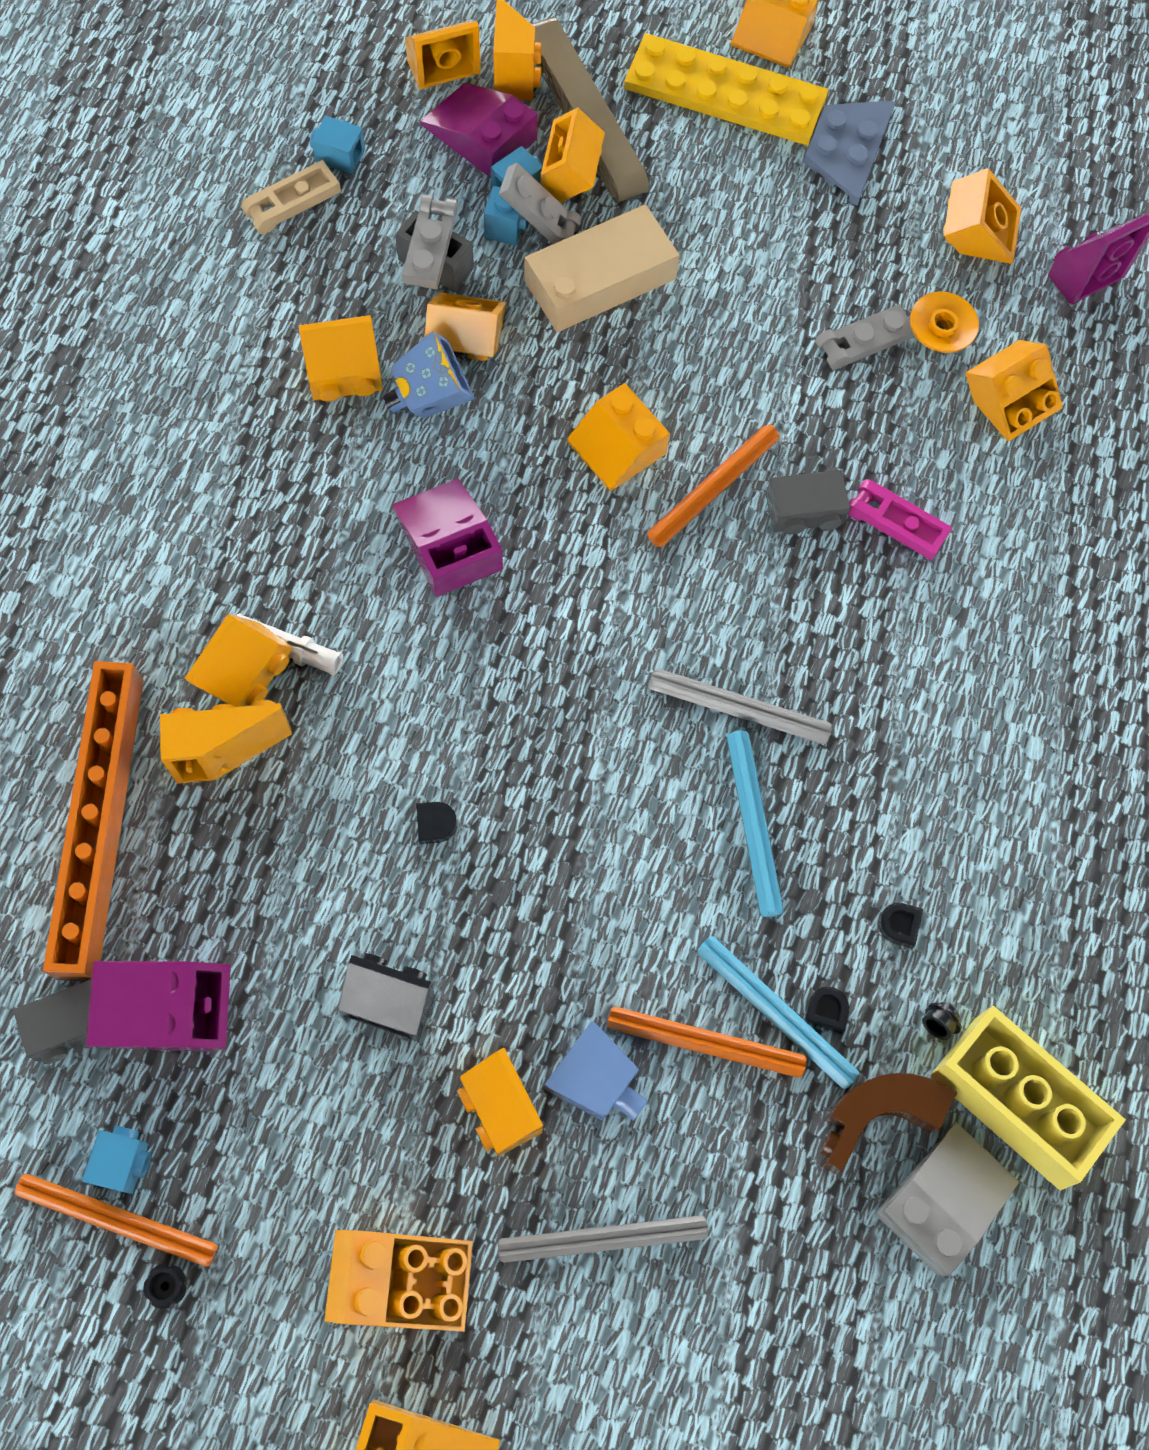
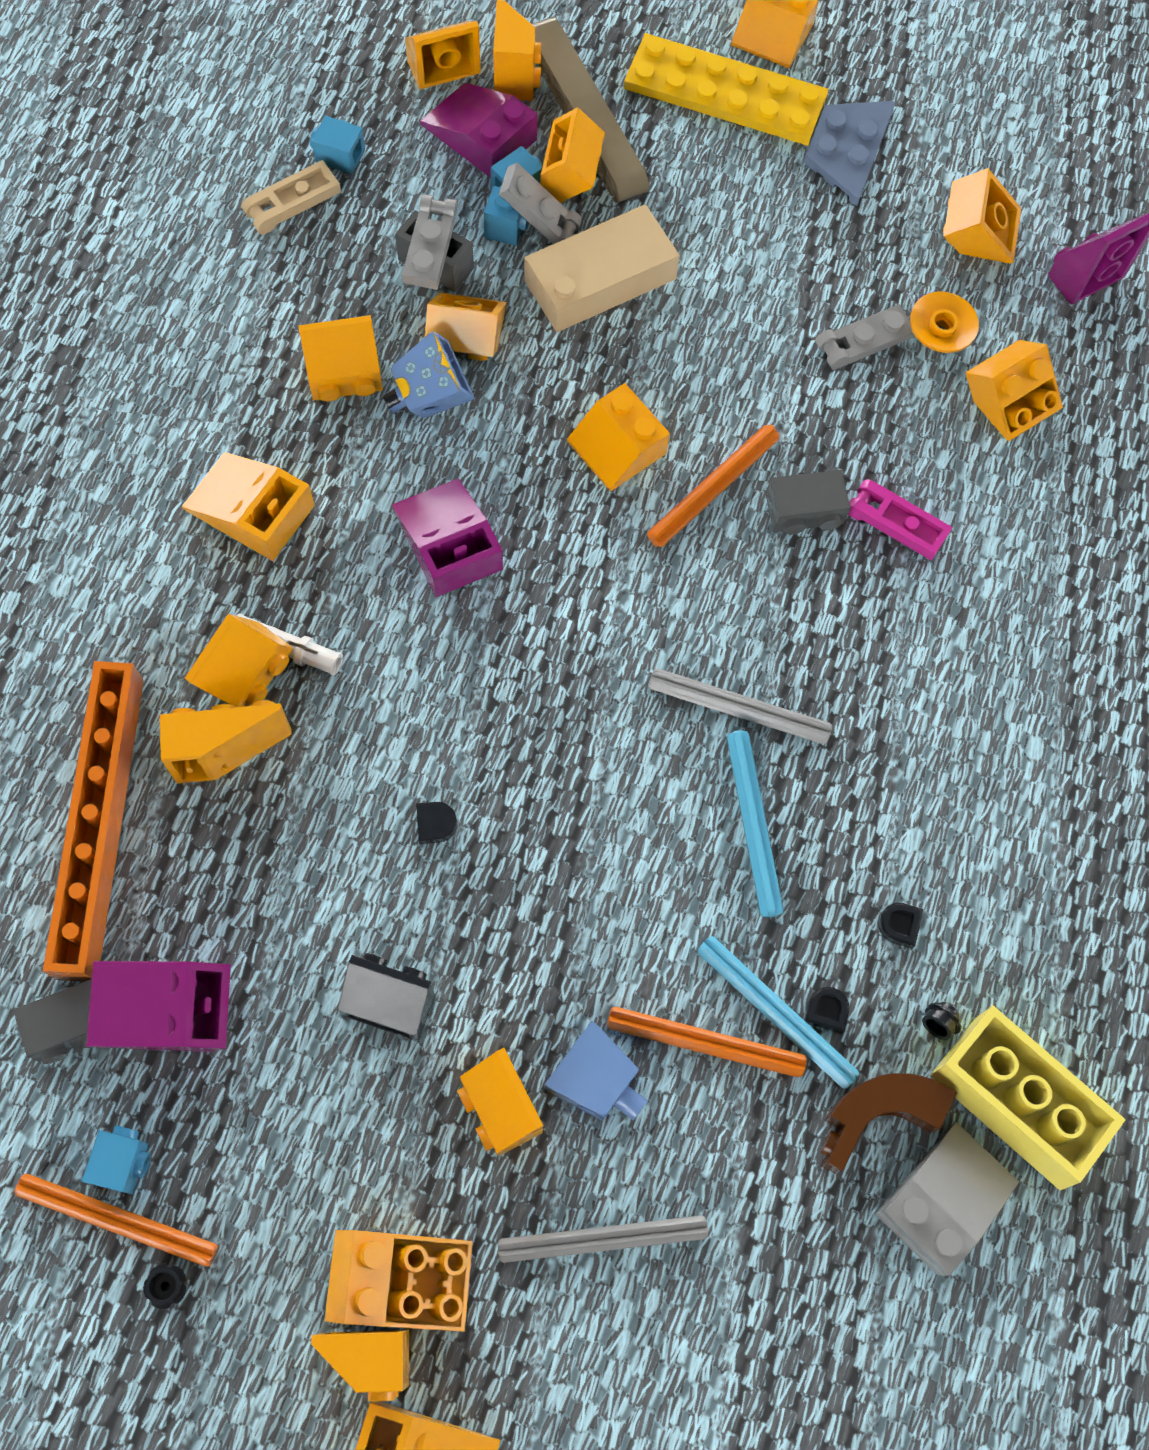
none -> light orange slope [182,452,315,561]
none -> light orange slope [311,1330,409,1402]

